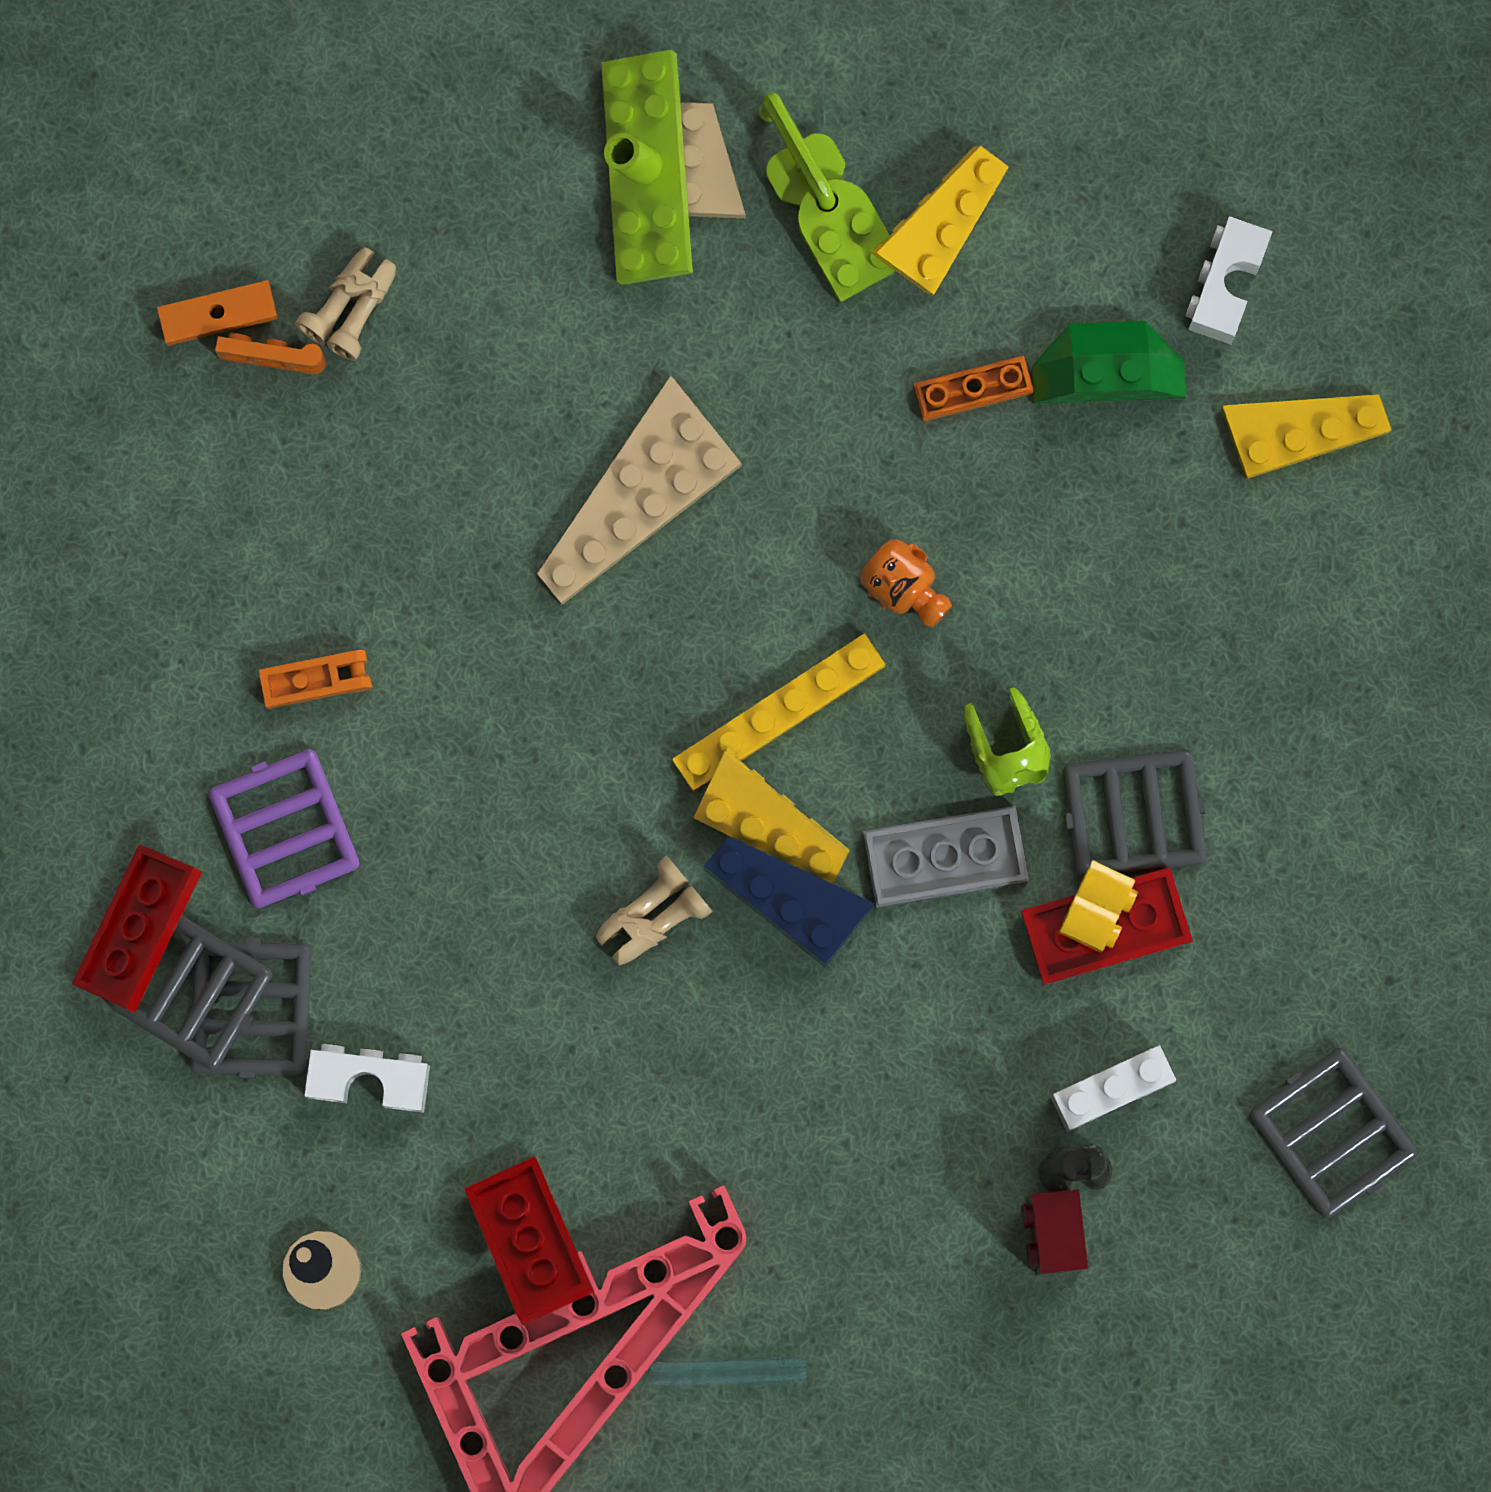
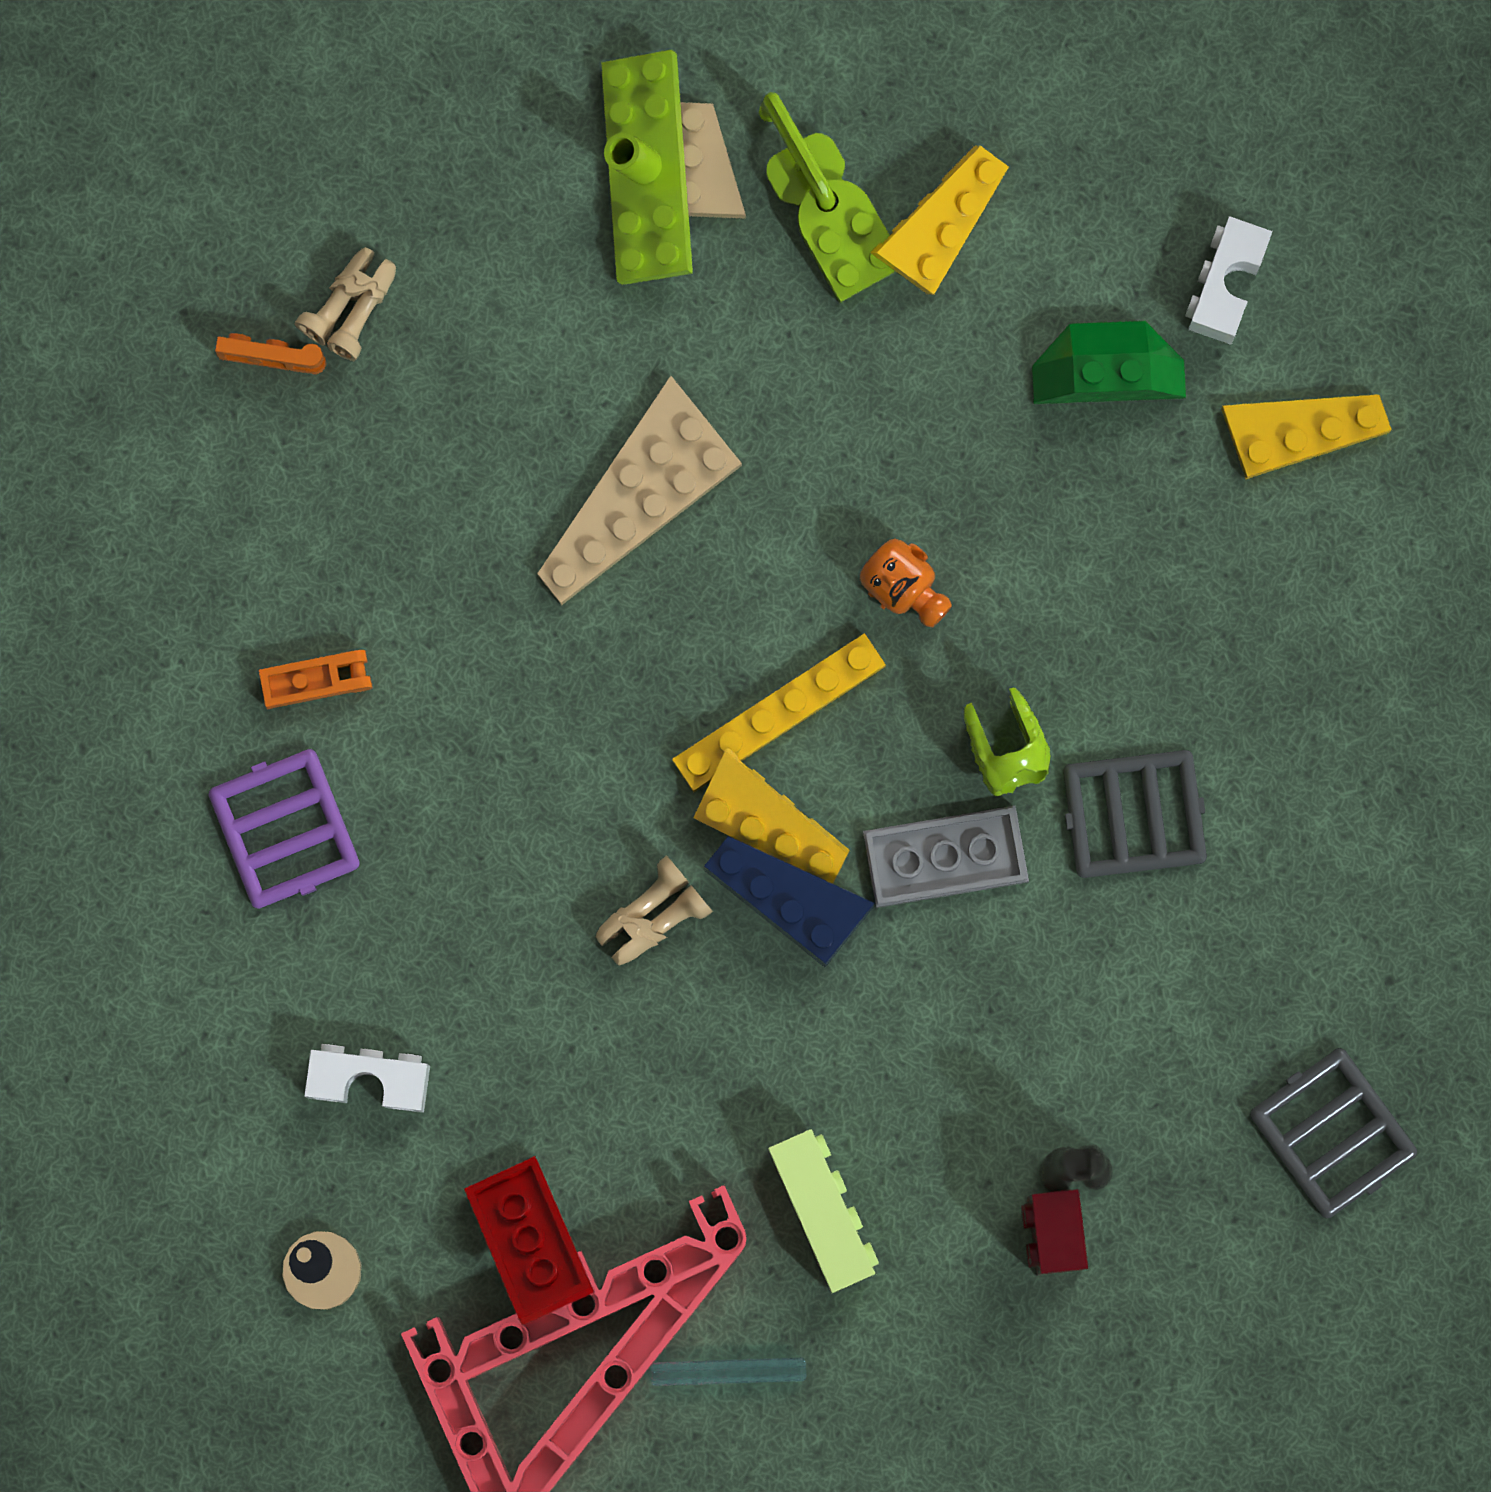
red plate [72,844,202,1013] -> none
dark grey bar [111,916,273,1070] -> none
orange tile [157,280,278,346] -> none
dark grey bar [190,938,311,1079] -> none
orange tile [913,355,1034,422] -> none
red plate [1021,867,1193,986] -> none
white arch [1051,1045,1177,1132] -> none
yellow brick [1058,861,1138,953] -> none
none -> yellowish green brick [768,1129,879,1293]

